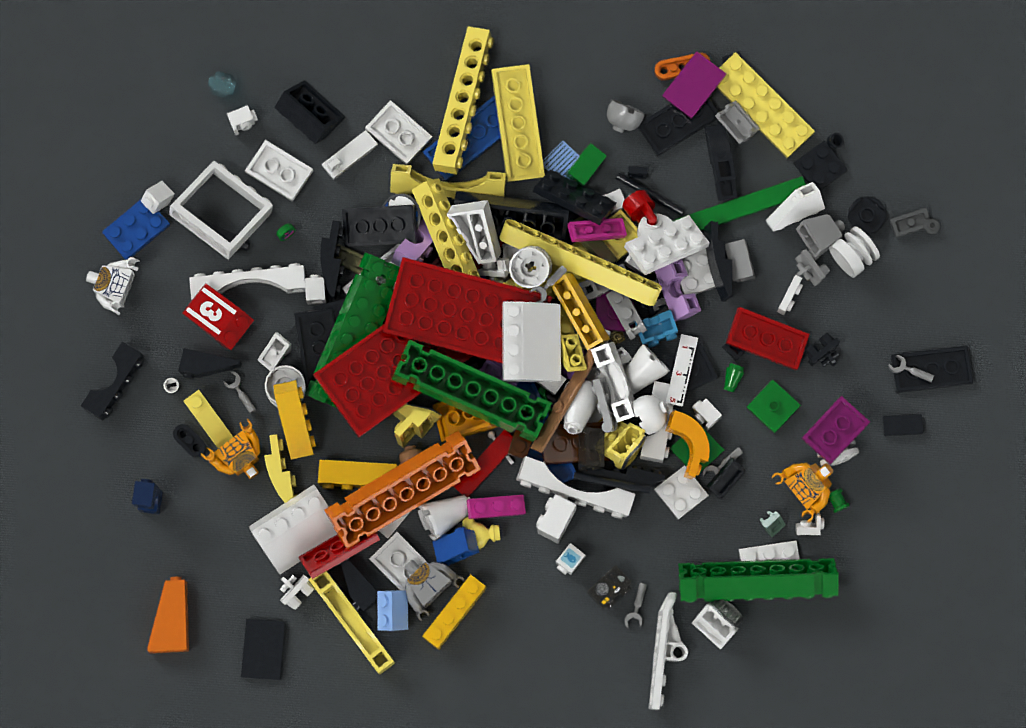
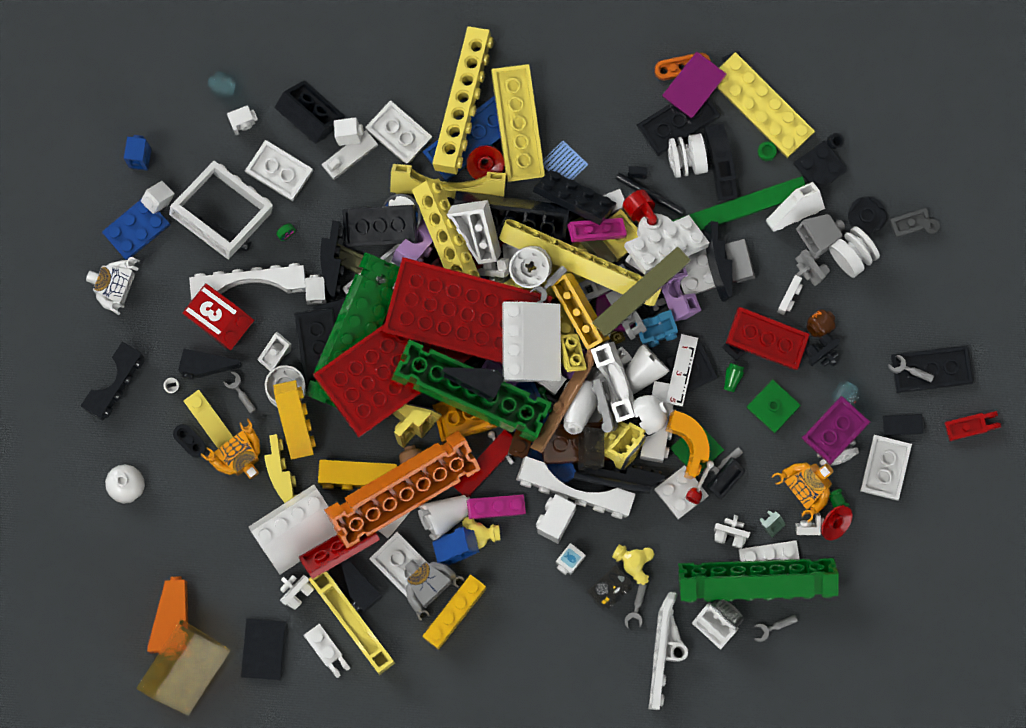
dark blue arch [132,479,163,514] -> none
light blue brick [377,590,408,631] -> none
green hinge [565,143,607,186] -> none
light grey cylinder [607,99,645,133] -> none
white brick [692,399,722,431] -> none
light grey hinge [715,100,760,144] -> none
none -> white cylinder [105,464,145,504]
none -> blue brick [124,135,151,171]
none -> clear yellow slope [136,619,231,716]
none -> white hinge [304,624,350,678]
none -> white brick [334,117,364,146]
none -> black slope [440,367,504,402]
none -> red dish [466,145,504,179]
none -> olive tile [592,246,691,337]
none -> light yellow animal [612,544,655,585]
none -> white wheel [668,133,708,178]
none -> hinge [685,461,714,504]
none -> white hips [714,515,750,549]
none -> light grey piece [753,615,798,642]
none -> green tile [757,141,777,161]
none -> reddish brown head [807,309,835,338]
none -> red dish [821,505,853,541]
none -> clear light blue head [831,380,860,407]
none -> white plate [860,435,912,501]
none -> red hinge [944,411,1001,442]

